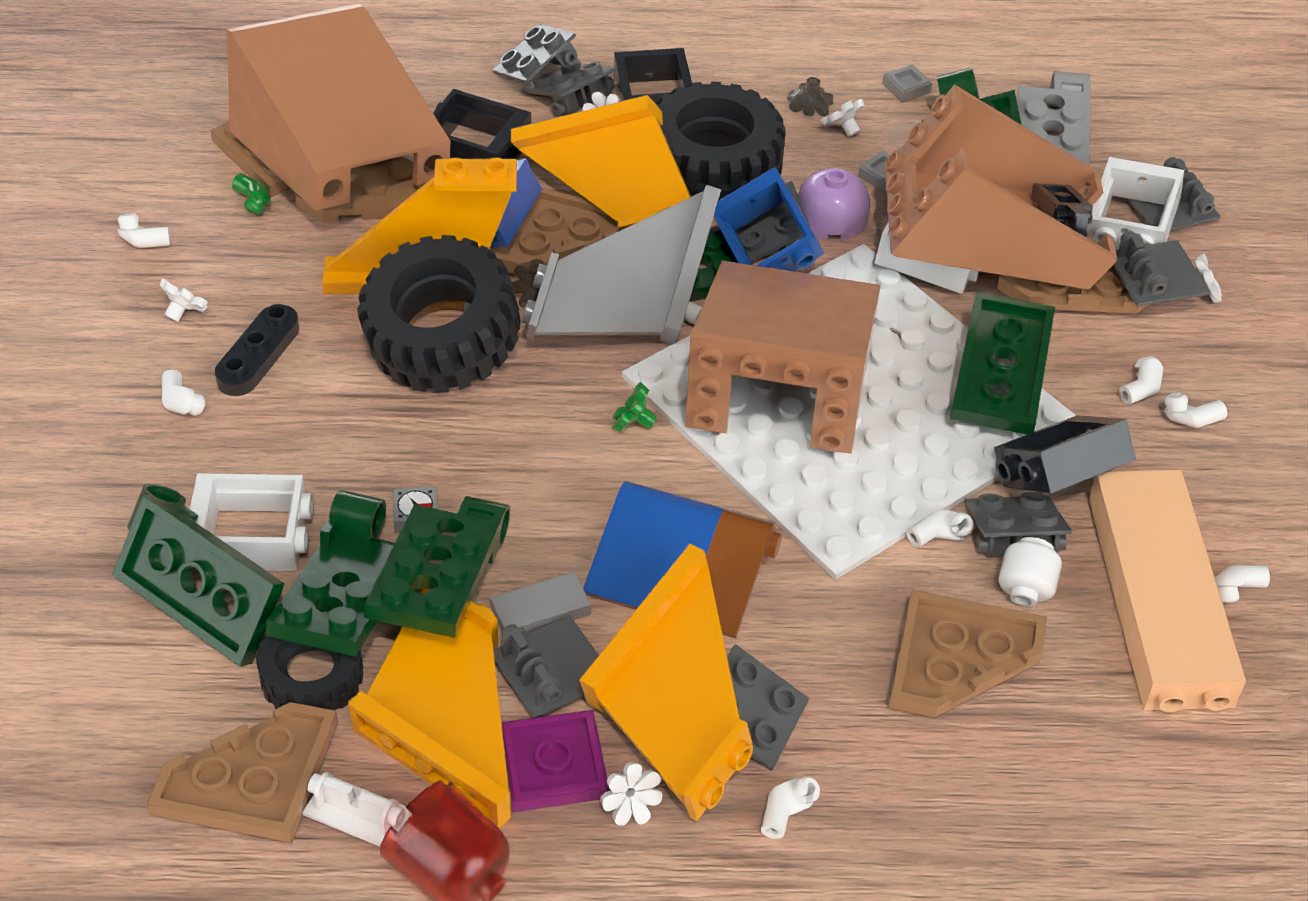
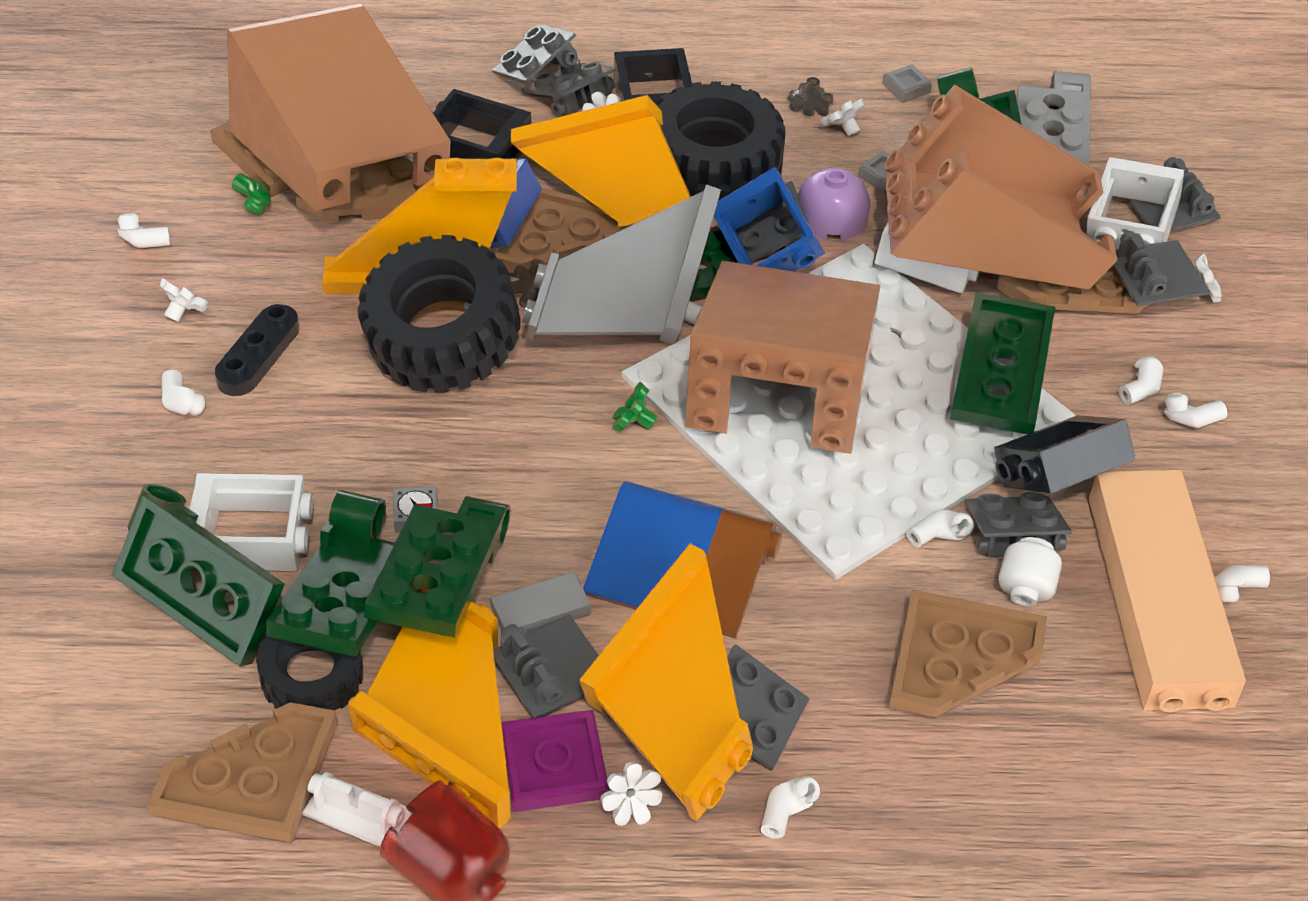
black hinge [1031,183,1093,237] -> none

